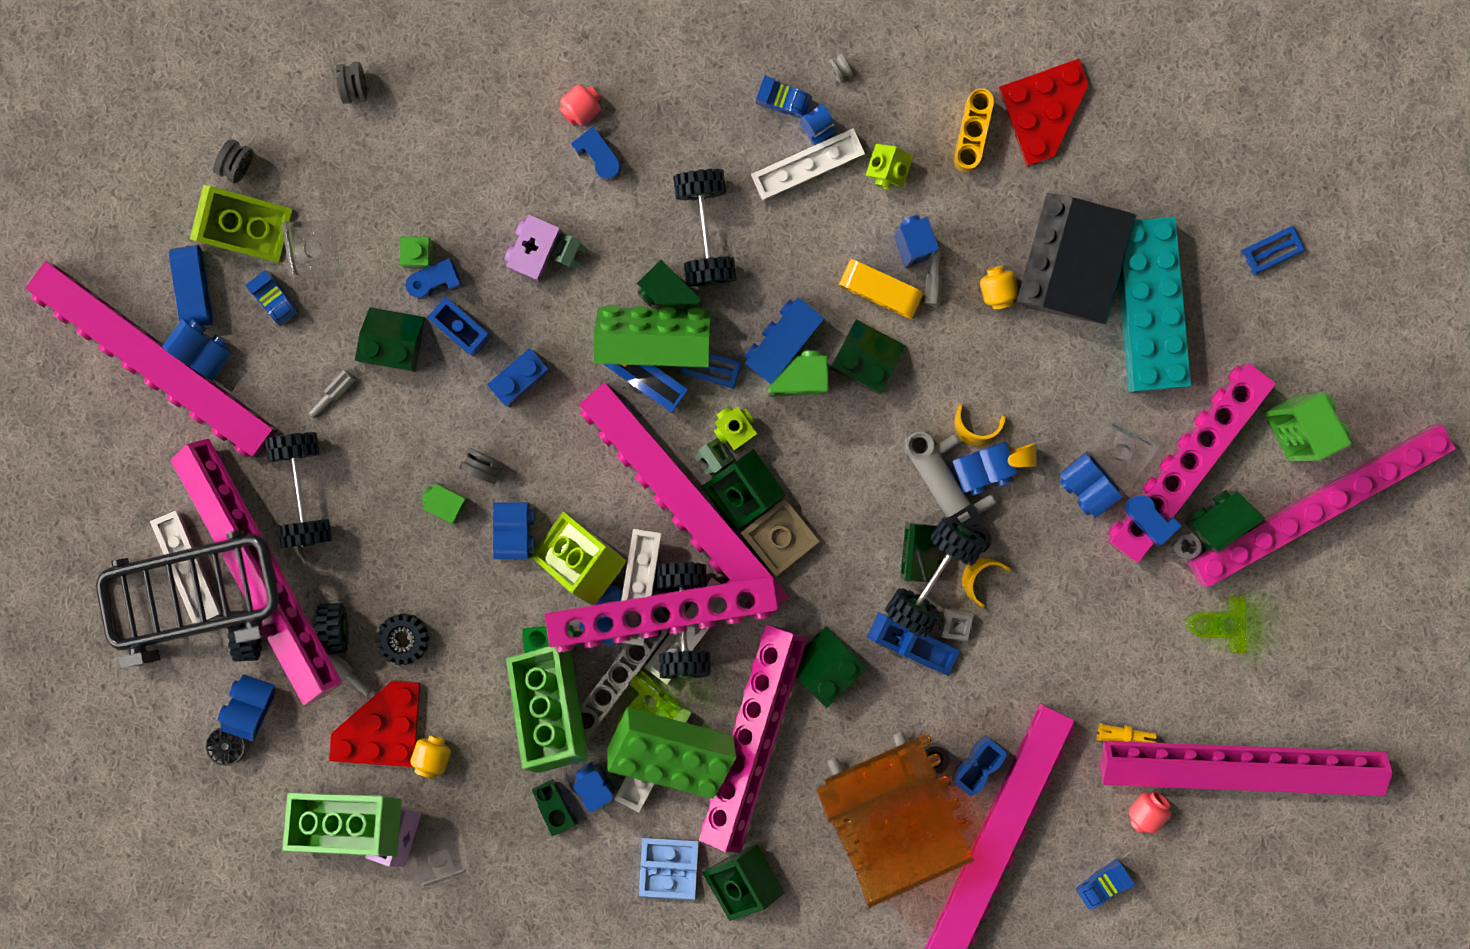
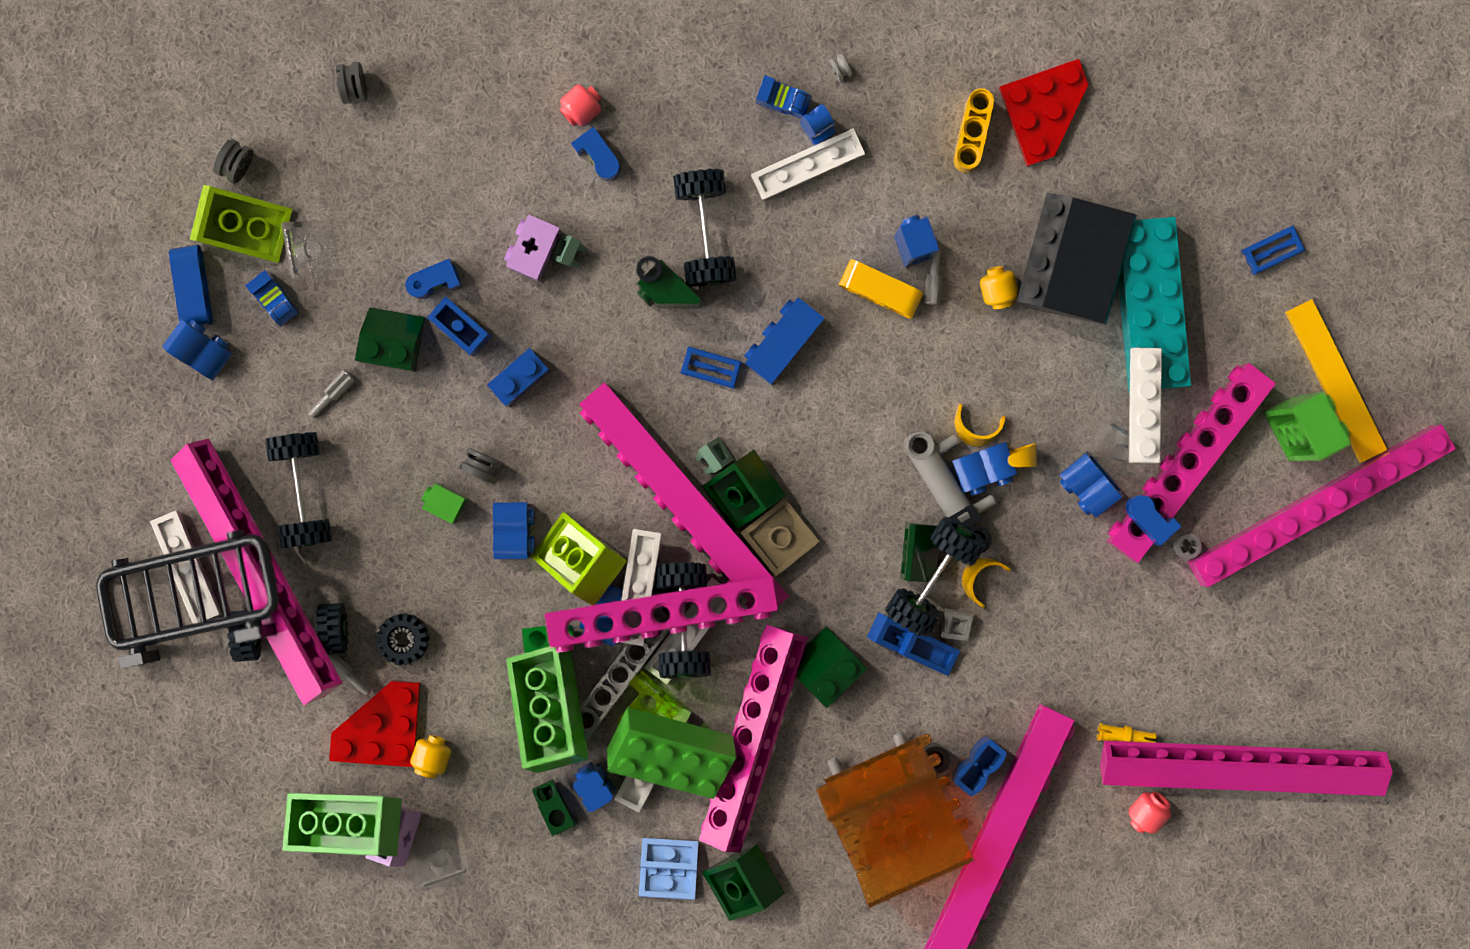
dark pink brick [25,261,278,458] -> none
dark grey wheel [205,727,250,766] -> none
blue brick [218,674,275,741] -> none
bright green brick [400,236,433,269] -> none
bright green brick [594,305,711,367] -> none
blue slope [604,364,688,413] -> none
lime brick [714,405,757,450] -> none
bright green slope [768,351,828,396] -> none
dark green slope [830,319,905,395] -> none
lime brick [865,144,914,190] -> none
blue leg [1076,859,1135,909] -> none
clear neon green tile [1185,595,1246,654] -> none
dark green slope [1186,490,1264,553] -> none
none -> black bush [636,256,663,283]
none -> white plate [1129,348,1161,463]
none -> yellow tile [1285,299,1387,462]

